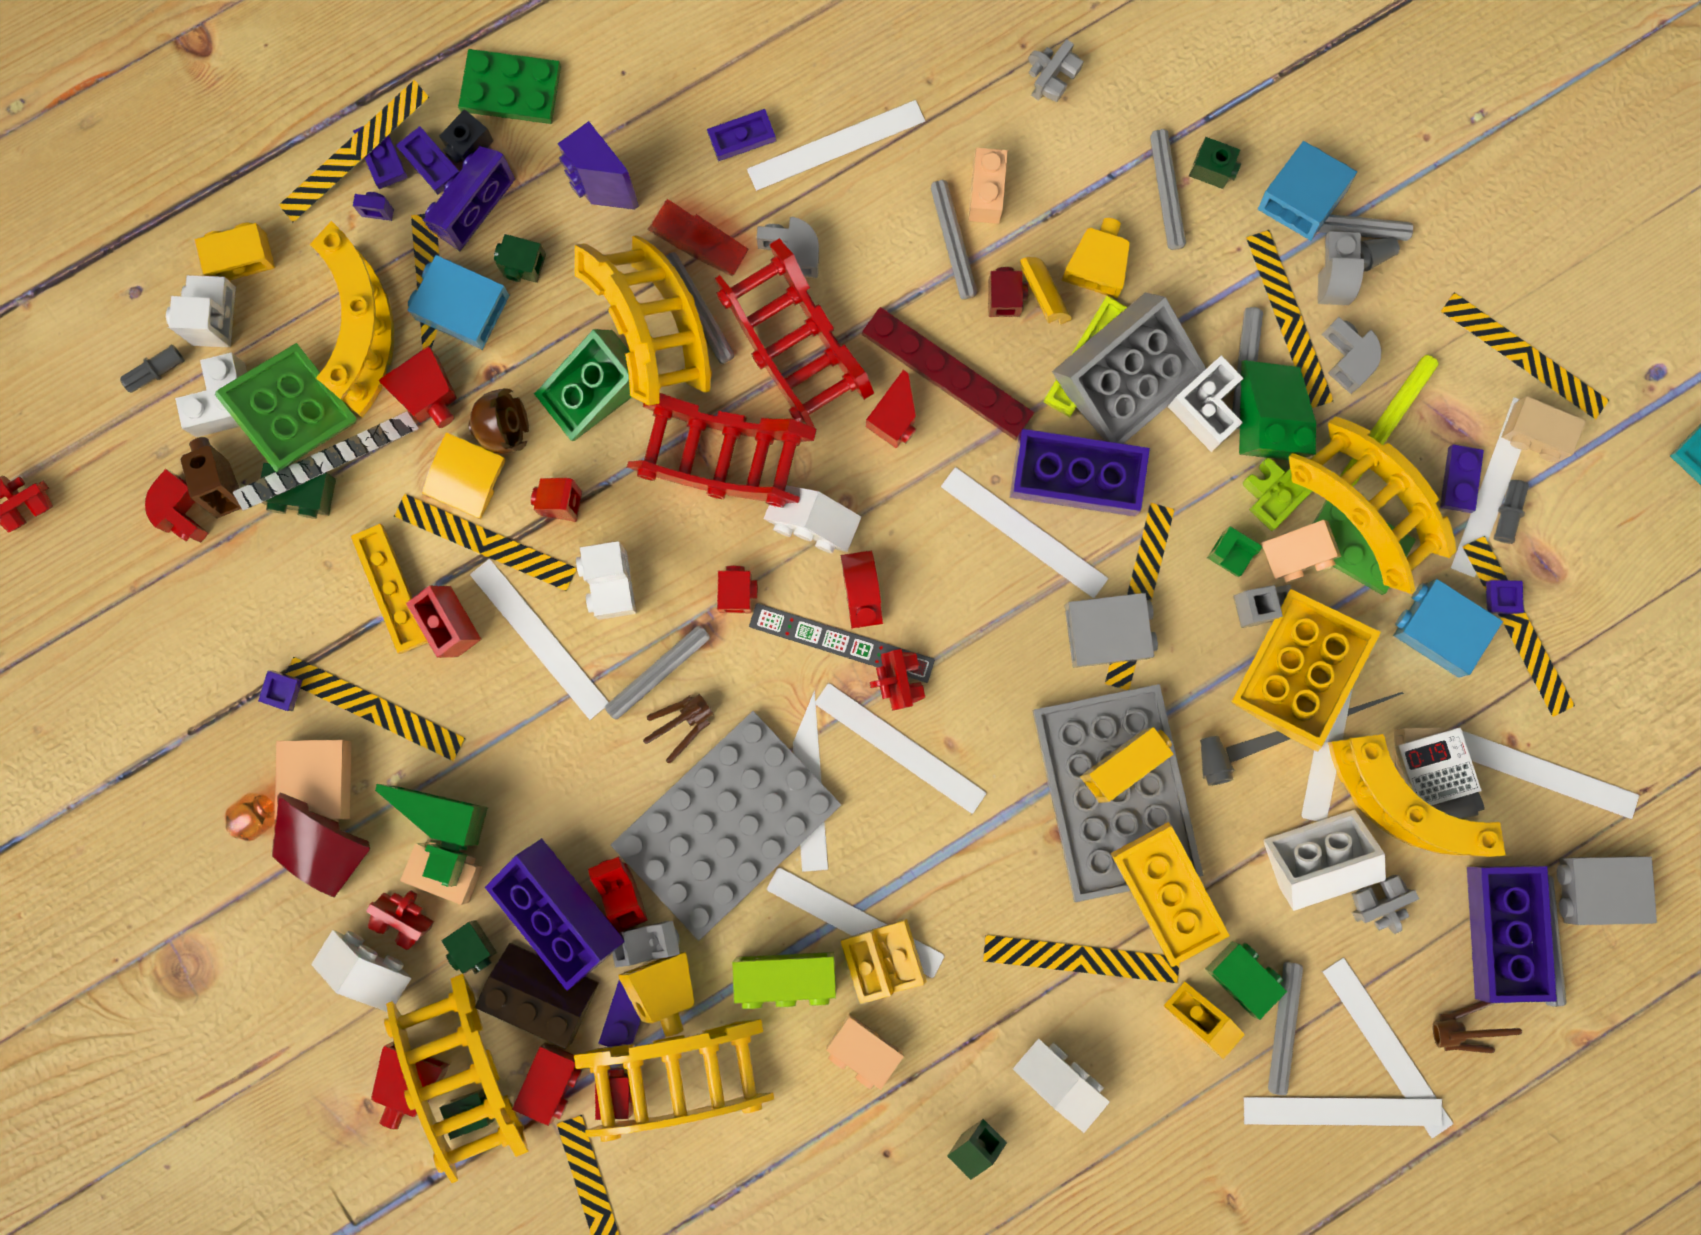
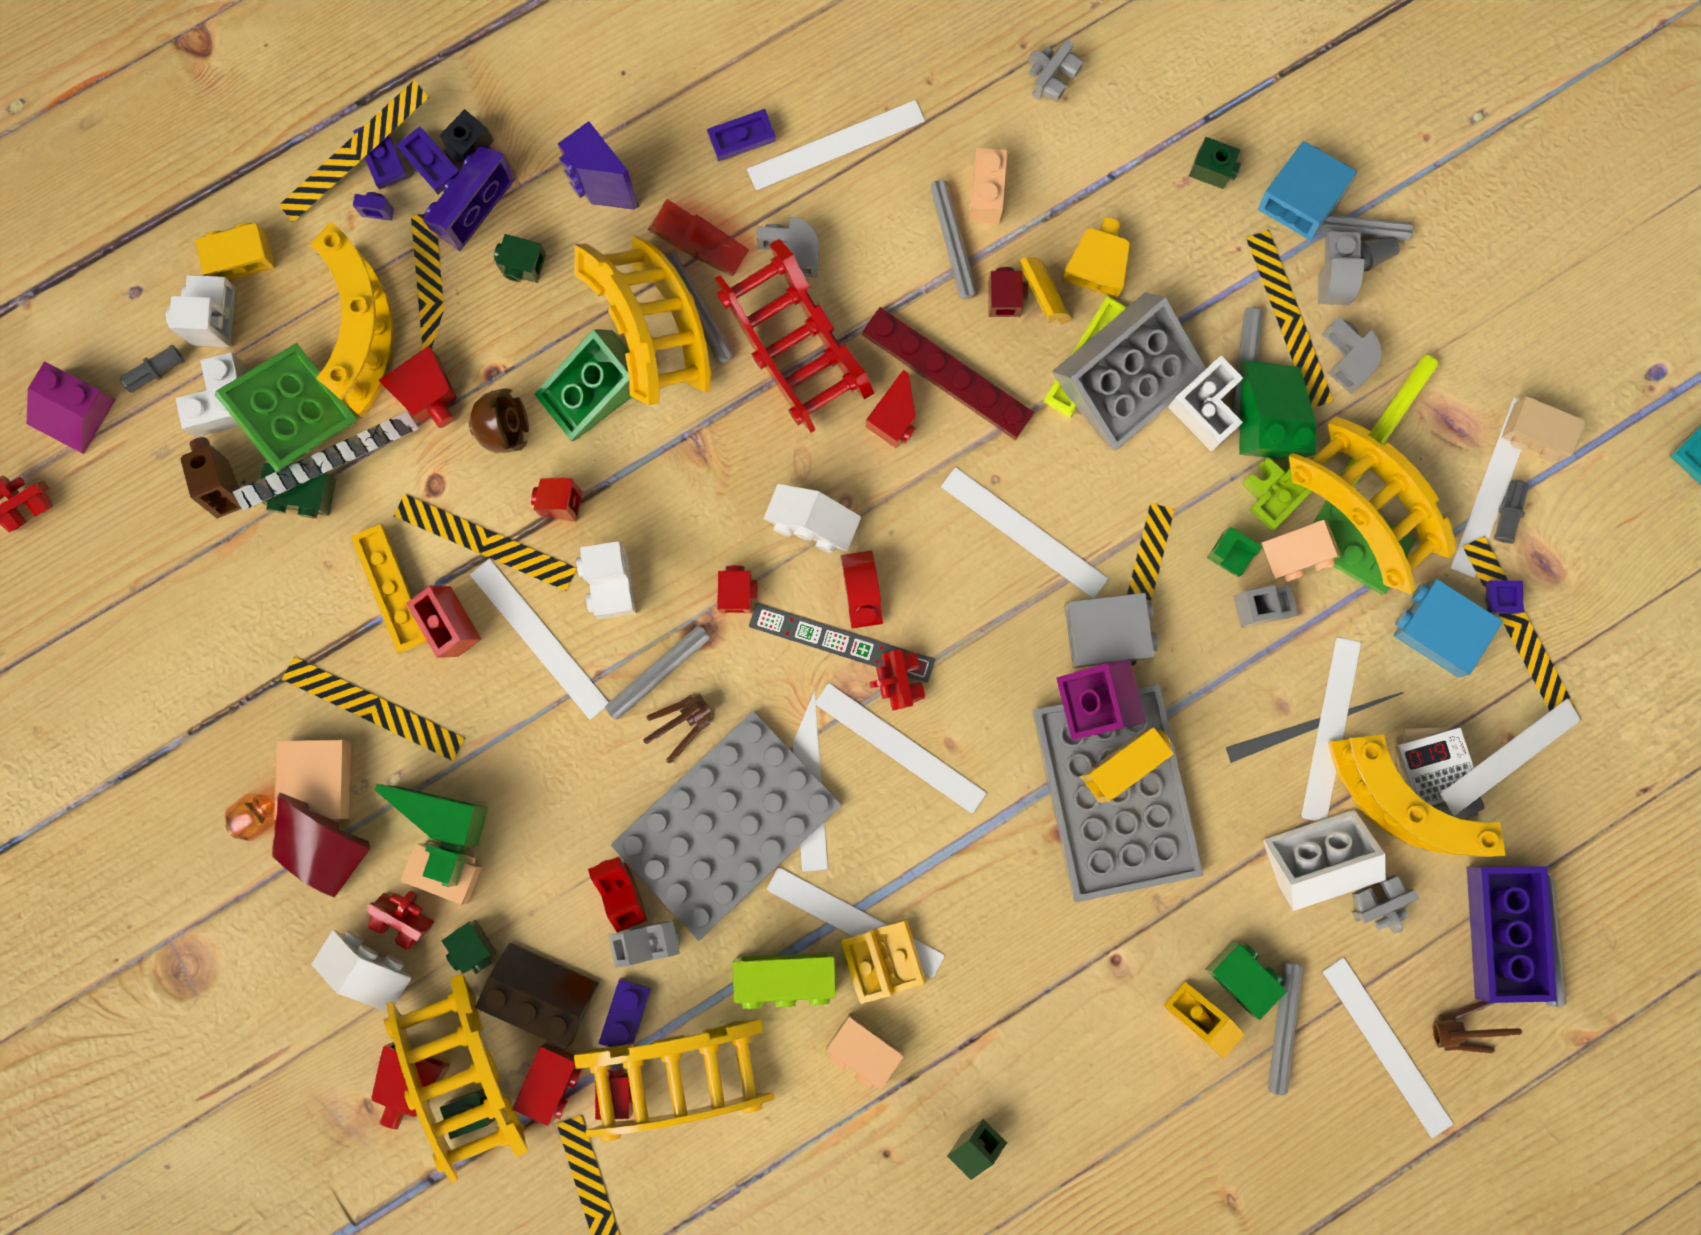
red brick [145,469,209,543] -> none
dark purple plate [258,670,303,711] -> none
dark azure brick [408,255,510,350] -> none
yellow slope [422,432,506,520] -> none
green plate [458,49,561,124] -> none
dark purple brick [485,838,625,990] -> none
yellow torso [618,952,694,1037] -> none
red fence [626,393,817,508] -> none
sticker [983,935,1179,983] -> none
dark purple brick [1009,429,1150,517] -> none
white brick [1013,1038,1110,1133] -> none
yellow plate [1110,822,1230,967] -> none
light grey axle [1150,129,1186,250] -> none
dark grey cone [1200,736,1235,786] -> none
yellow slope [1231,589,1381,752] -> none
white sticker [1244,1097,1443,1126] -> none
sticker [1440,292,1609,420] -> none
dark purple plate [1440,444,1484,513] -> none
white sticker [1462,731,1639,819] -> none
light grey brick [1557,856,1657,925] -> none
none -> magenta slope [26,361,116,454]
none -> magenta slope [1056,659,1146,740]
none -> white sticker [1440,698,1581,816]

